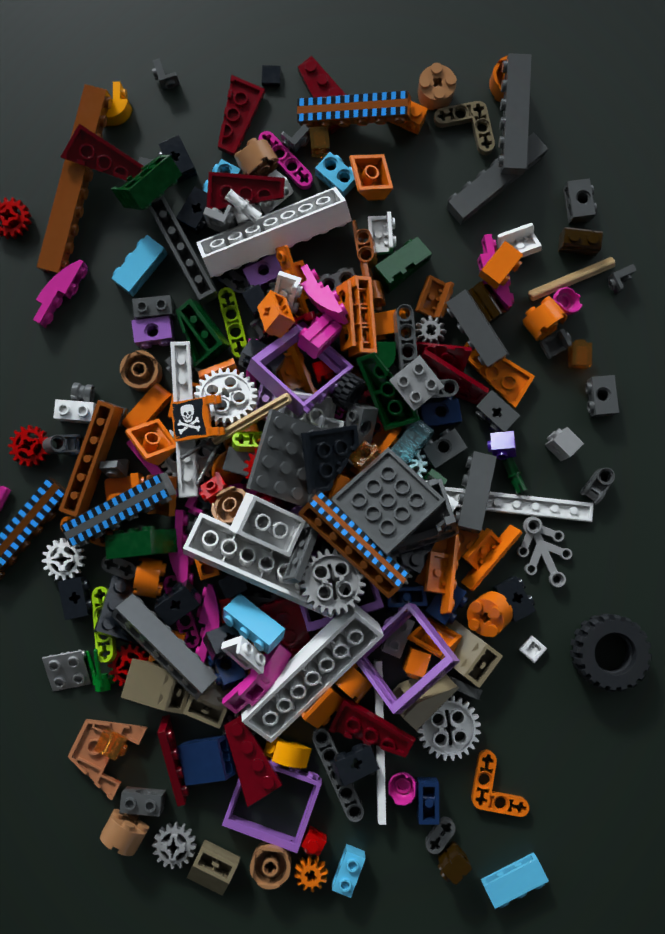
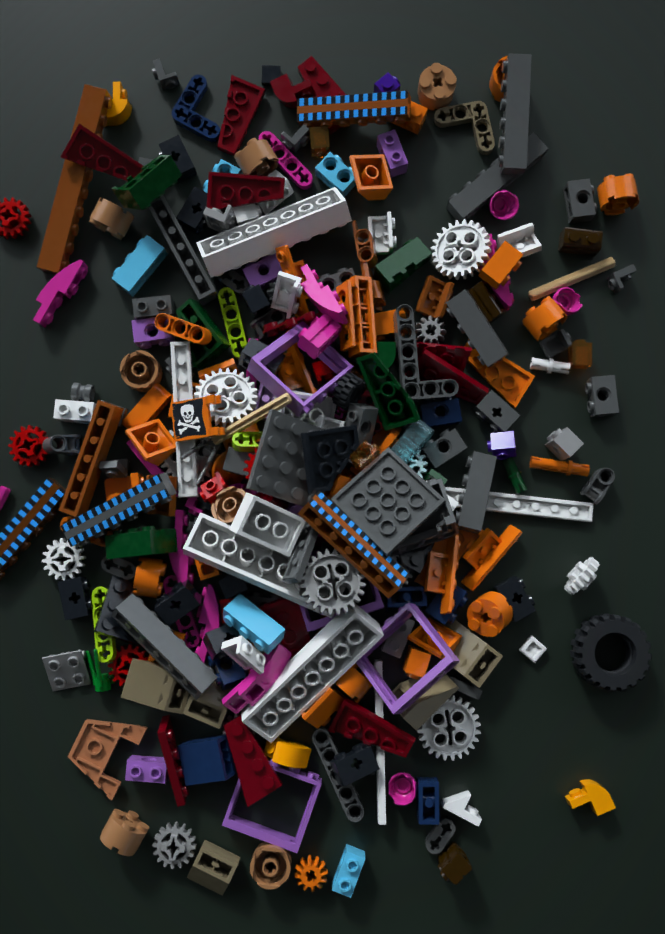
clear orange brick [94,728,129,760] -> none
dark grey brick [119,786,166,817] -> none
white pin [224,189,262,223] -> none
orange brick [257,290,295,338] -> none
red brick [301,825,327,857] -> none
light grey hinge [389,355,444,411] -> none
orange beam [471,749,529,817] -> none
medium azure brick [481,852,549,909] -> none
light grey plant [516,516,572,587] -> none
none -> medium nougat brick [89,198,134,240]
none -> medium lavender brick [125,755,169,784]
none -> orange beam [154,313,212,345]
none -> dark blue beam [172,74,220,142]
none -> dark red brick [270,73,316,109]
none -> dark purple brick [373,72,401,93]
none -> medium lavender brick [376,129,408,178]
none -> white gear [431,219,492,280]
none -> white slope [440,790,482,827]
none -> dark pink hair [488,190,520,220]
none -> orange pin [529,456,590,477]
none -> white pin [530,357,571,375]
none -> white gear [564,557,600,595]
none -> light orange brick [565,779,616,816]
none -> orange brick [597,173,639,215]

